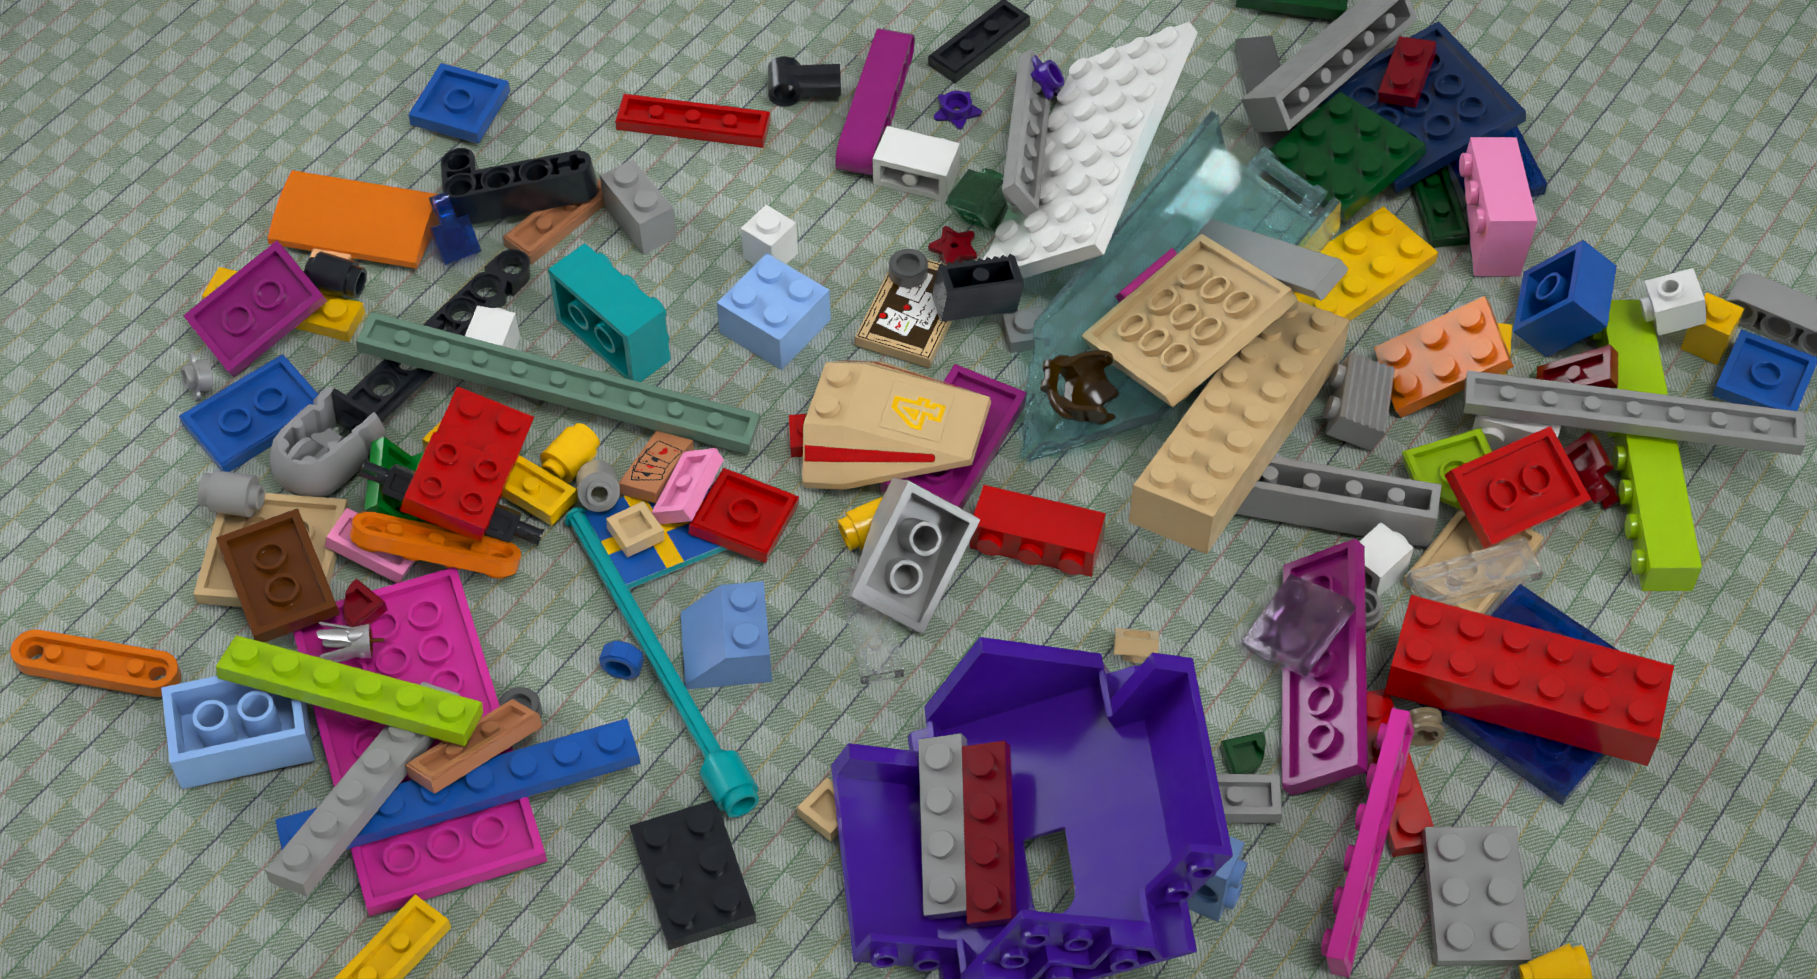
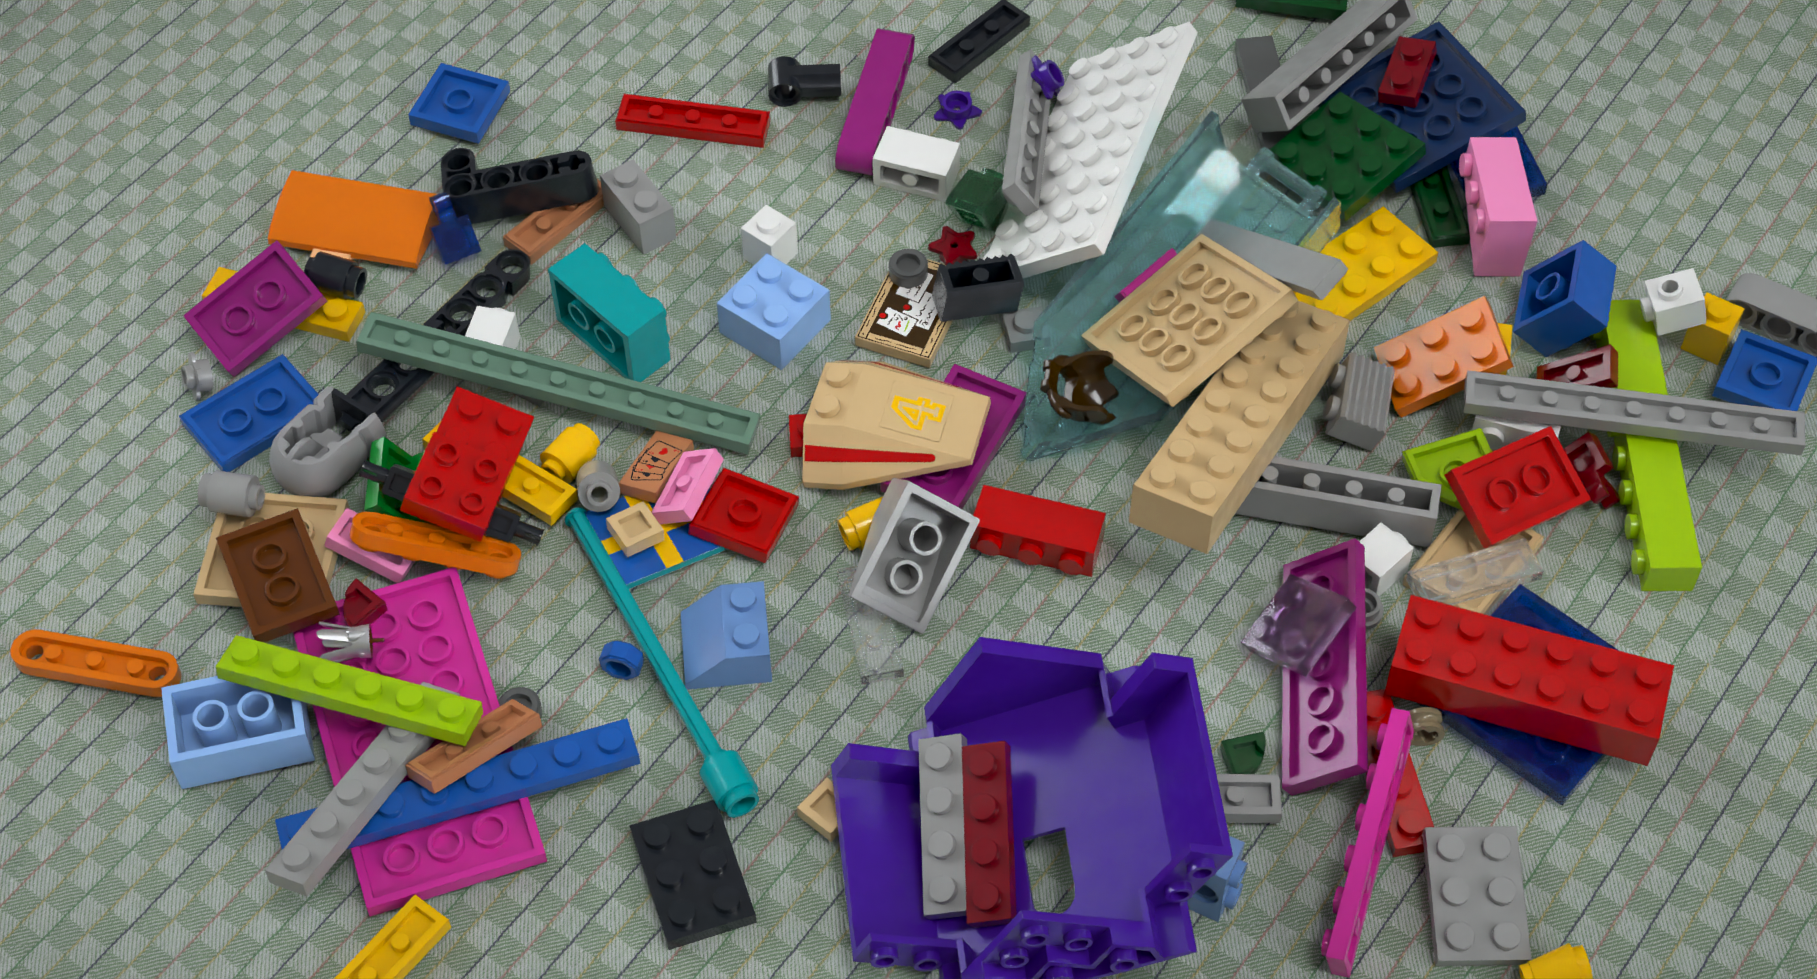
tan plate [1114,628,1159,663] -> none

